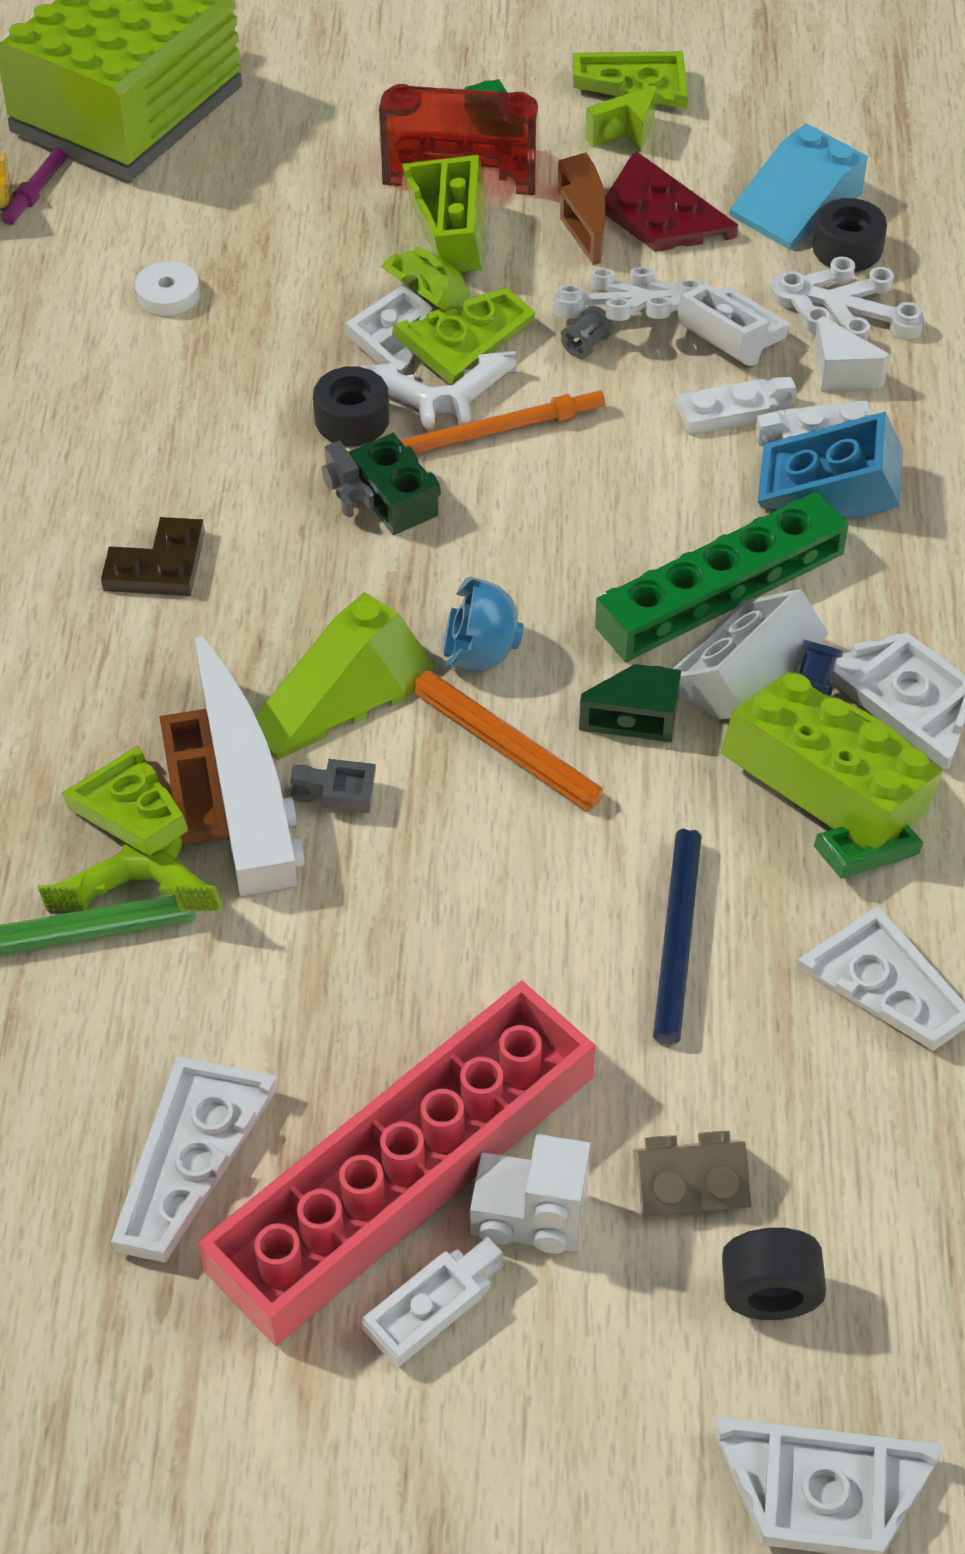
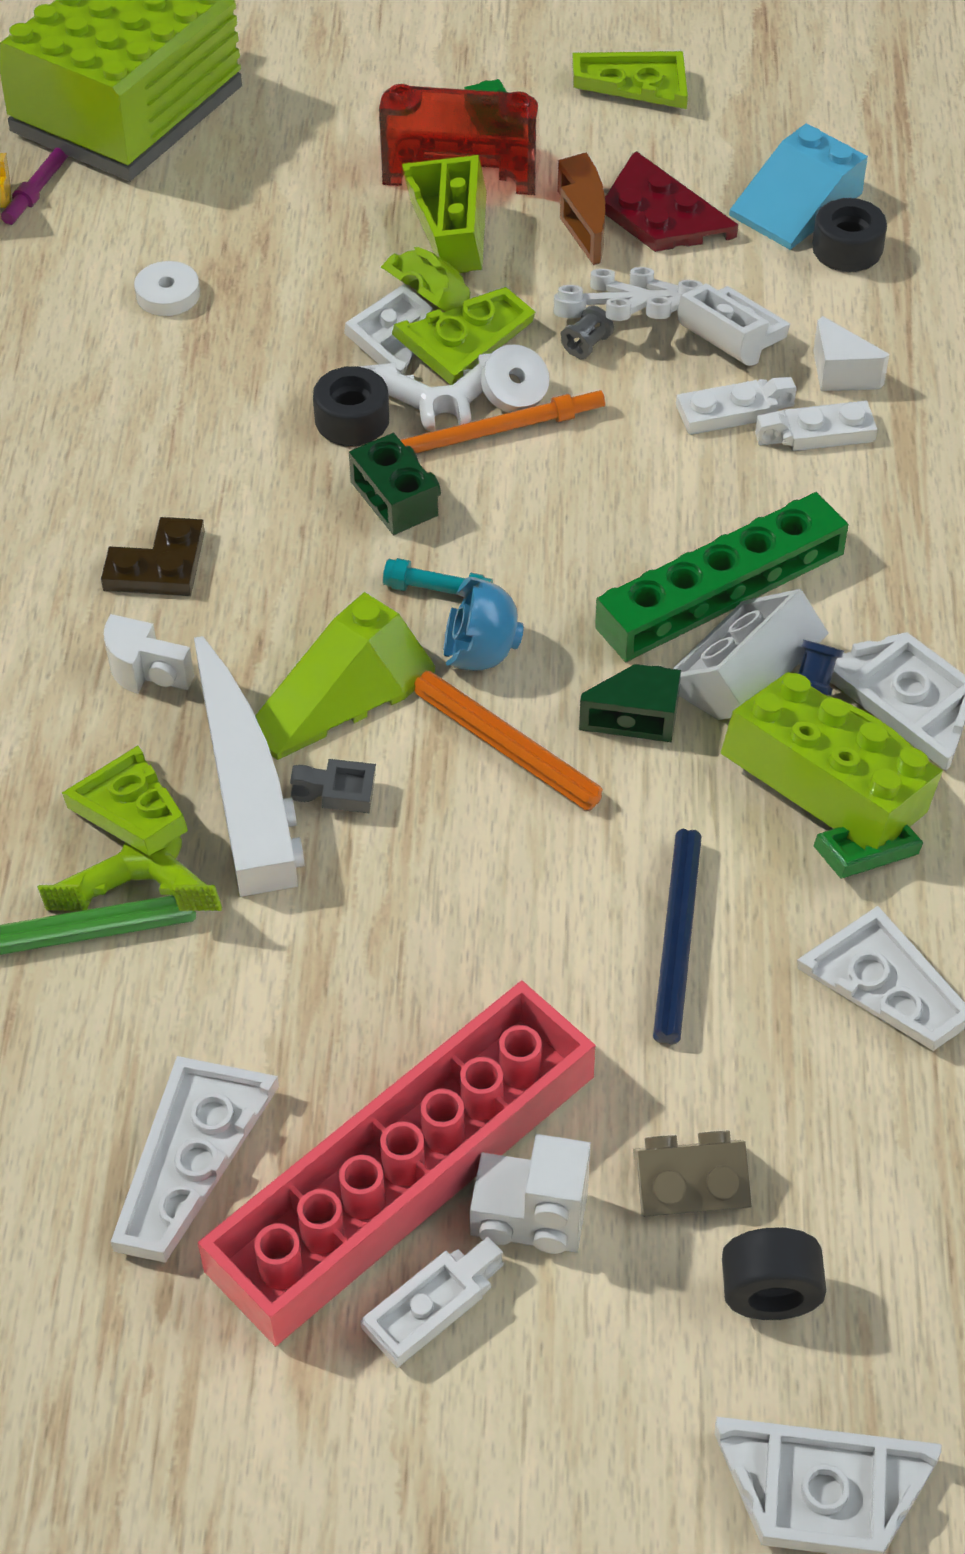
dark orange slope [159,709,229,847] -> none
dark grey plate [322,441,374,518] -> none
lime slope [585,85,656,151] -> none
dark azure slope [758,411,903,517] -> none
white plant [771,257,924,341] -> none
none -> white brick [104,614,195,694]
none -> teal bar [383,558,493,594]
none -> white piece [480,344,549,413]

